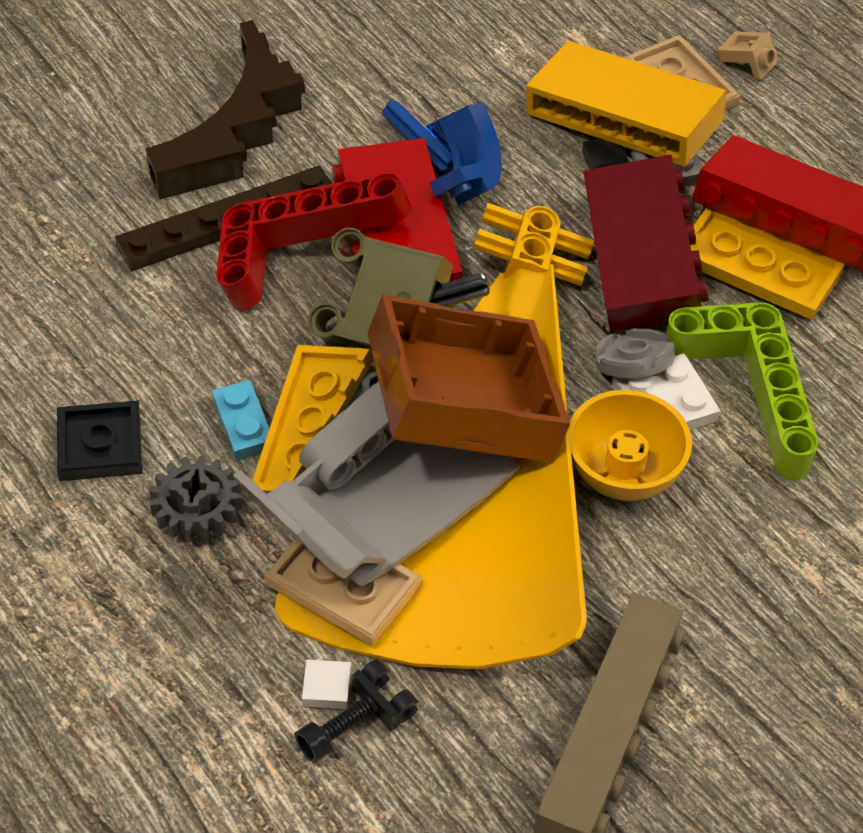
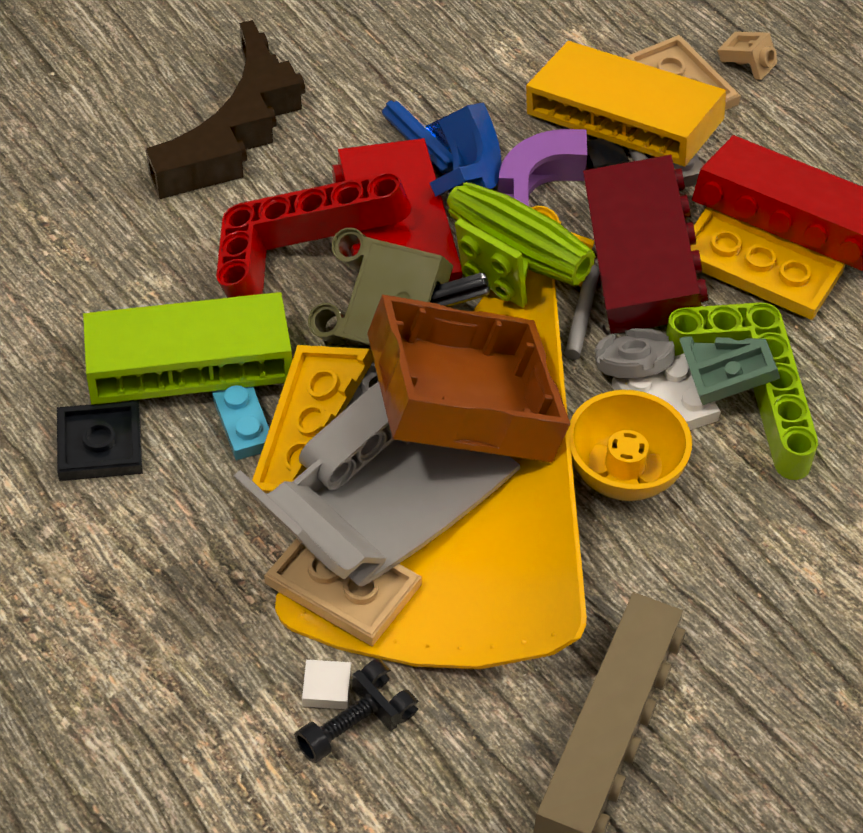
dark brown plate [115,165,333,271] -> none
dark grey gear [149,456,242,542] -> none
none -> lime brick [83,292,292,405]
none -> lime plate [447,182,595,308]
none -> medium lavender arch [498,129,587,206]
none -> light grey bar [565,265,600,360]
none -> sand green wing [679,337,780,406]

